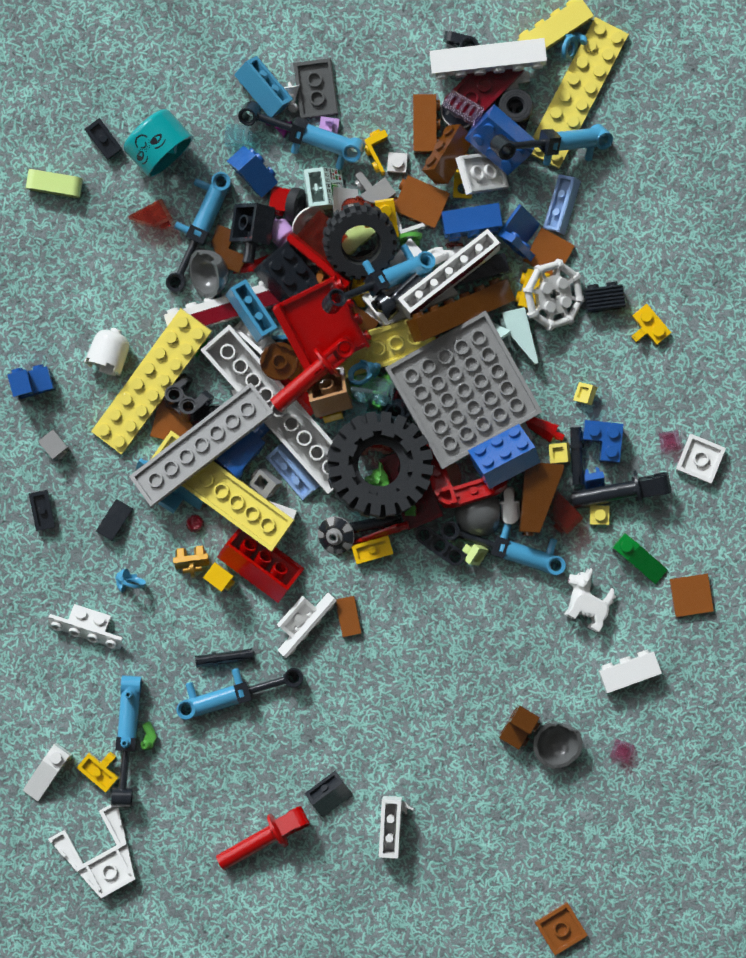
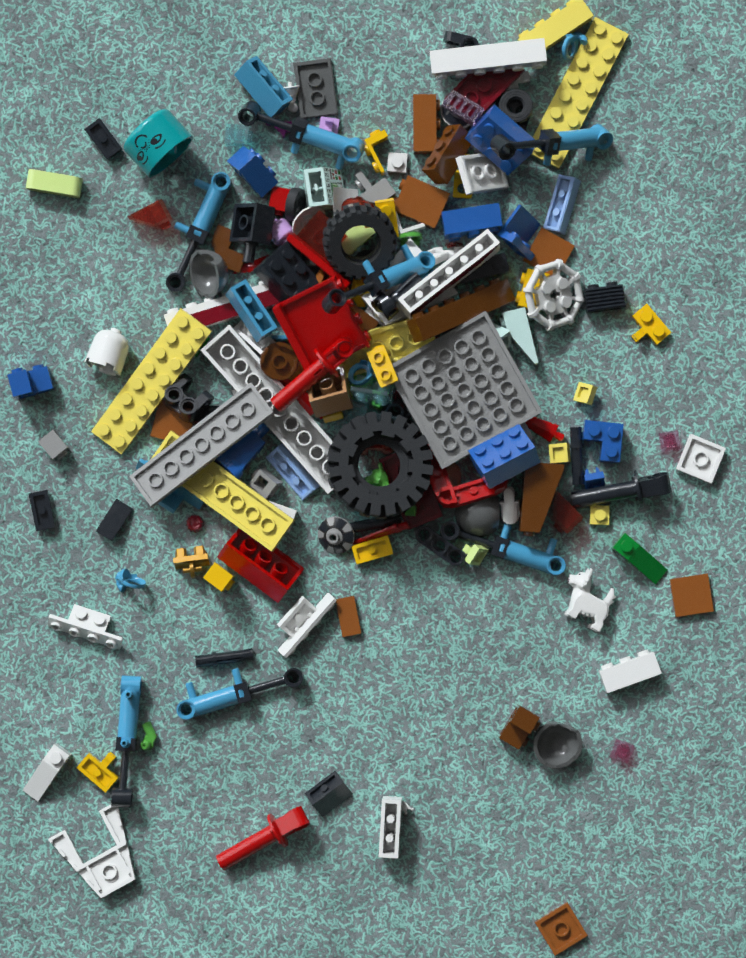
none -> yellow bracket [367,345,399,388]

